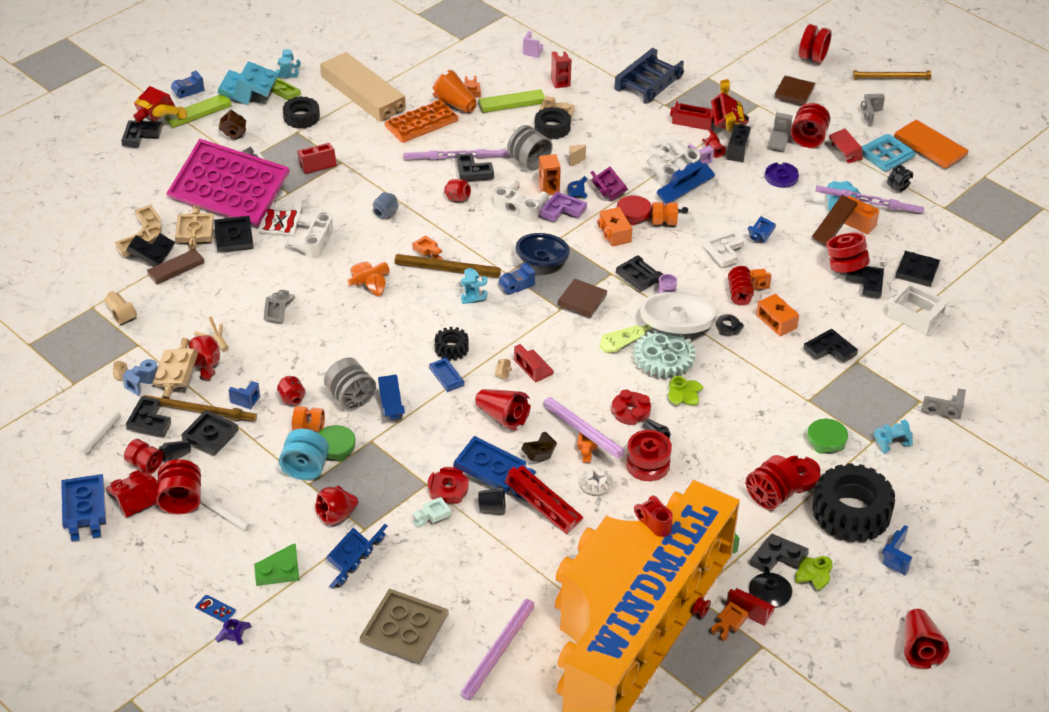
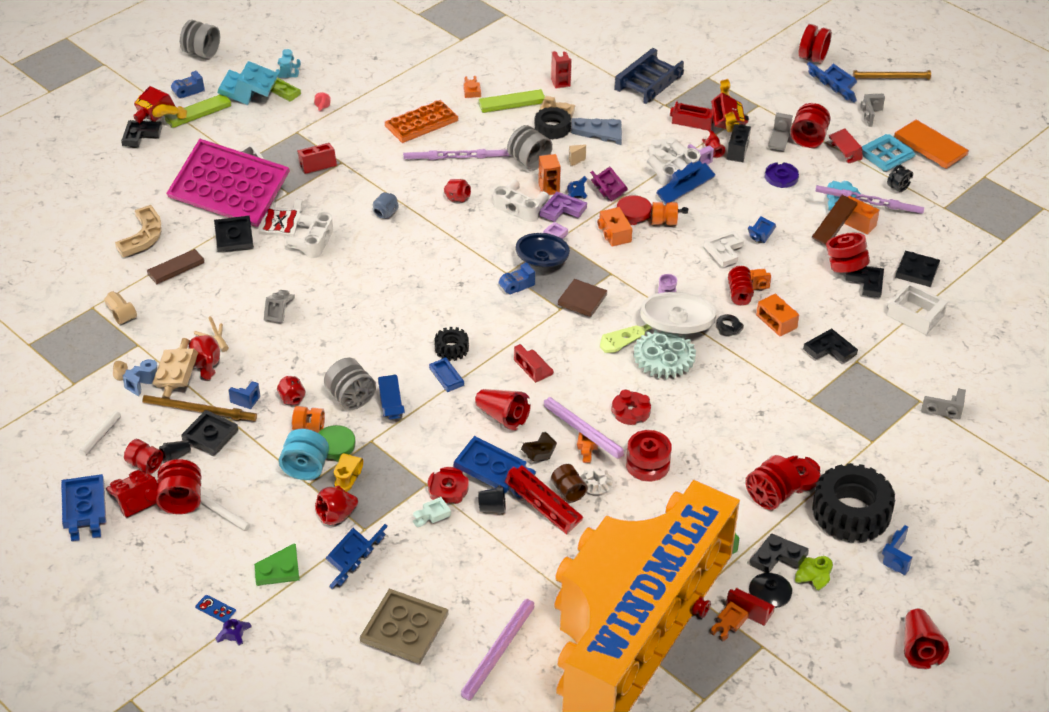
black plate [126,233,175,267] -> none
black plate [126,396,172,437] -> none
tan plate [175,205,214,250] -> none
reddish brown brick [219,109,247,140] -> none
black tyre [283,96,320,129] -> none
tan brick [320,52,406,122] -> none
orange plant [347,261,390,297] -> none
pearl gold axle [394,254,501,278] -> none
orange plate [412,235,443,260] -> none
orange cone [432,70,477,113] -> none
black plate [456,153,494,181] -> none
medium azure piece [461,268,488,304] -> none
tan piece [495,359,512,379] -> none
lavender panel [523,31,543,58] -> none
black plate [616,255,663,292] -> none
red piece [634,495,673,537] -> none
black cone [643,419,671,439] -> none
lime plate [668,376,704,406] -> none
reddish brown tile [774,75,816,105] -> none
bright green tile [807,418,848,454] -> none
medium azure piece [874,419,913,453] -> none
none -> light grey wheel [179,19,221,59]
none -> coral tile [314,92,331,111]
none -> yellow piece [334,453,364,492]
none -> lavender plate [543,222,568,239]
none -> reddish brown wheel [551,464,588,503]
none -> sand blue wing [571,118,622,145]
none -> blue bracket [807,62,857,103]

